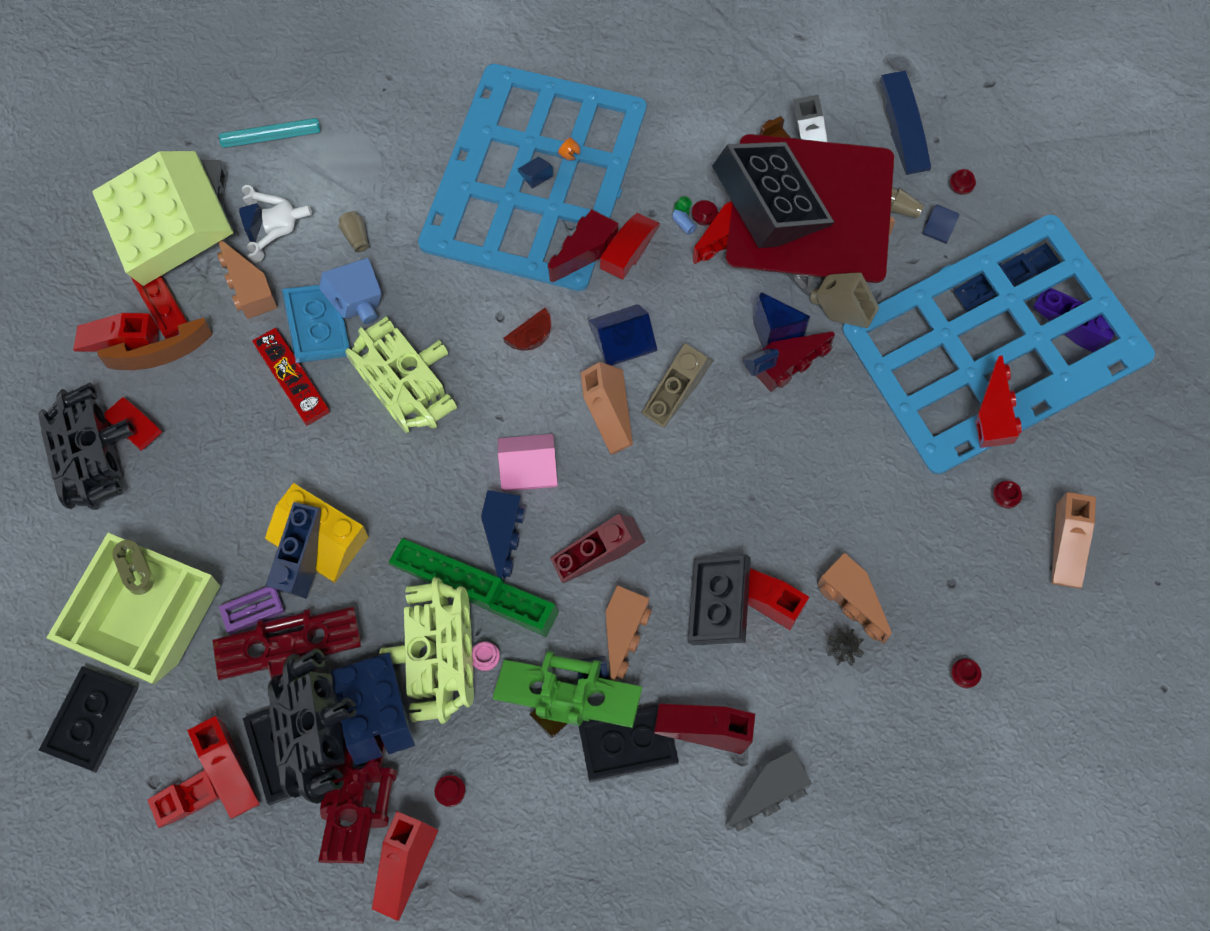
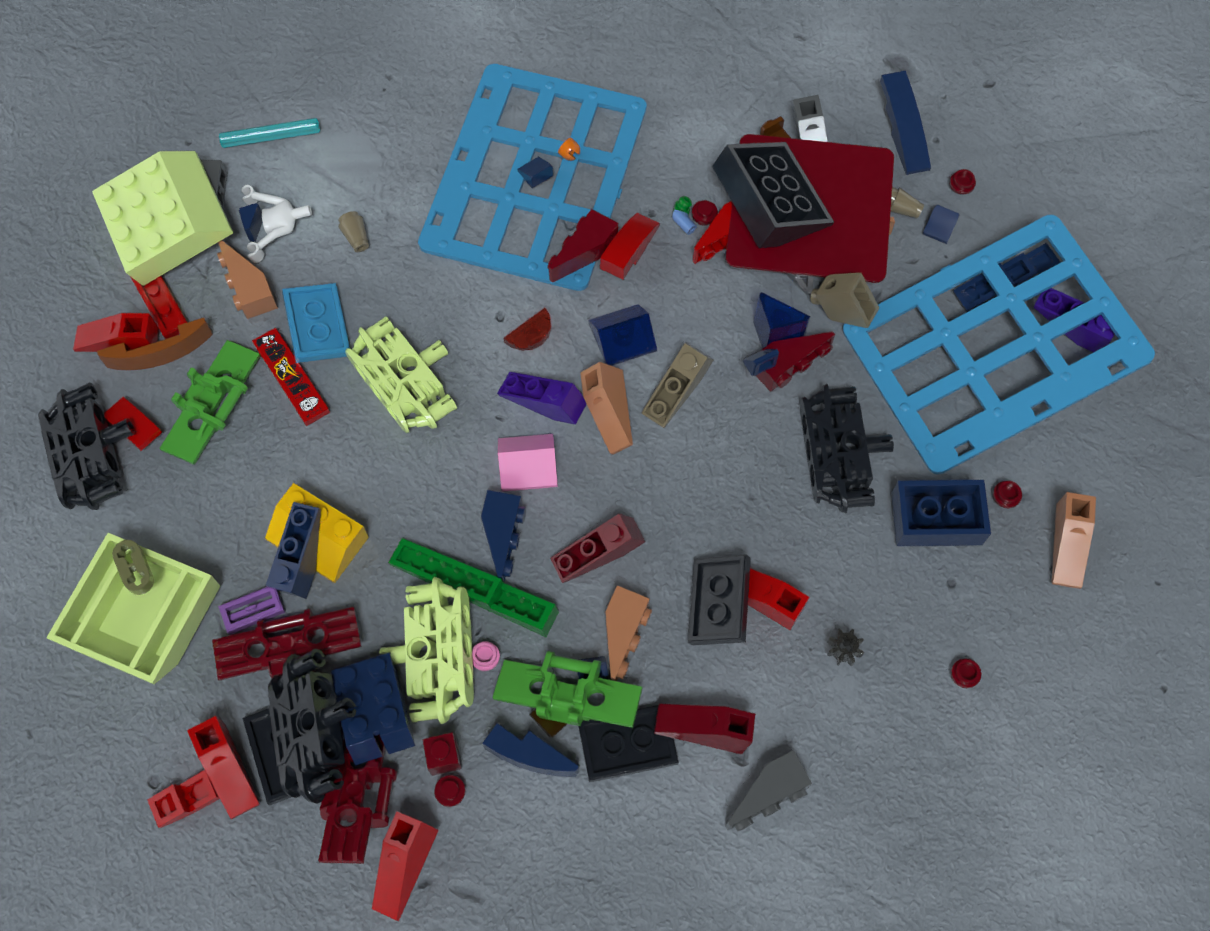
black tile [39,666,138,773] -> none
medium blue torso [319,258,381,324] -> none
nougat slope [817,553,892,644] -> none
red slope [975,355,1022,448] -> none
none -> bright green piece [159,340,261,465]
none -> dark red brick [422,732,462,776]
none -> dark blue slope [482,723,579,777]
none -> dark purple slope [497,372,586,425]
none -> black piece [800,384,894,513]
none -> dark blue brick [891,480,991,546]

